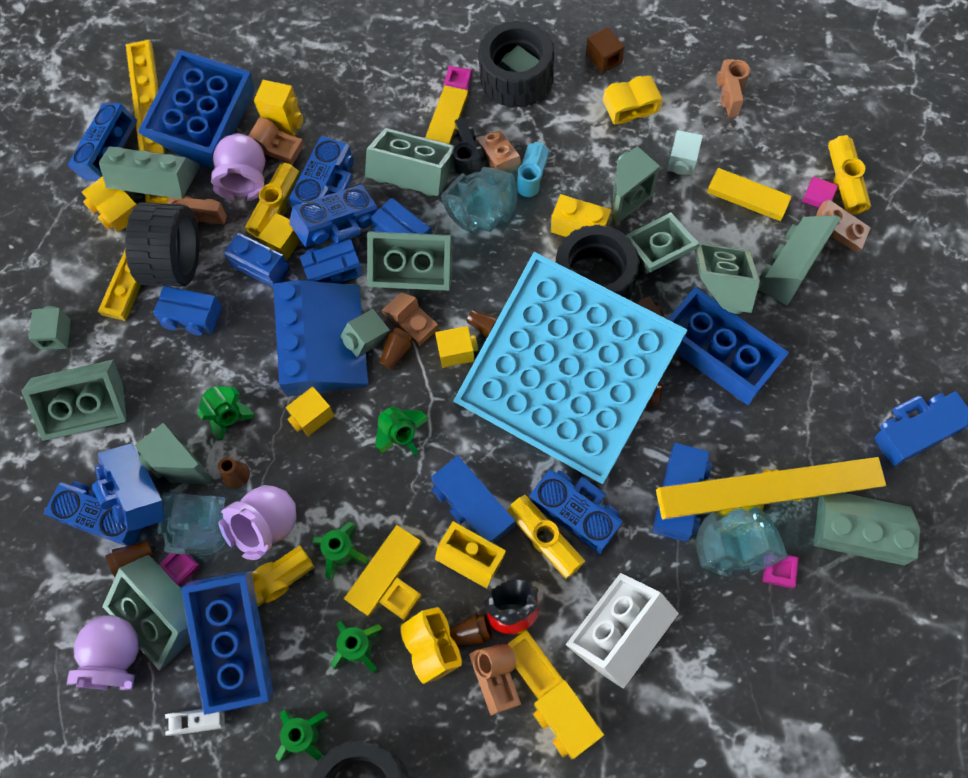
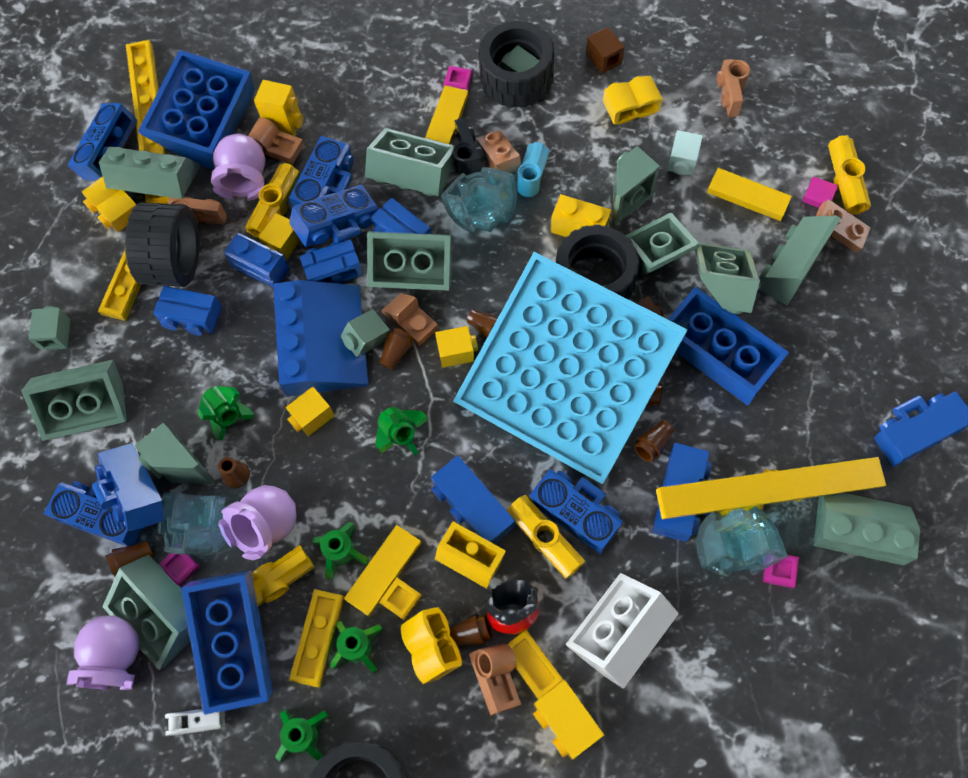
none -> yellow tile [289,589,344,688]
none -> reddish brown cone [634,420,674,462]

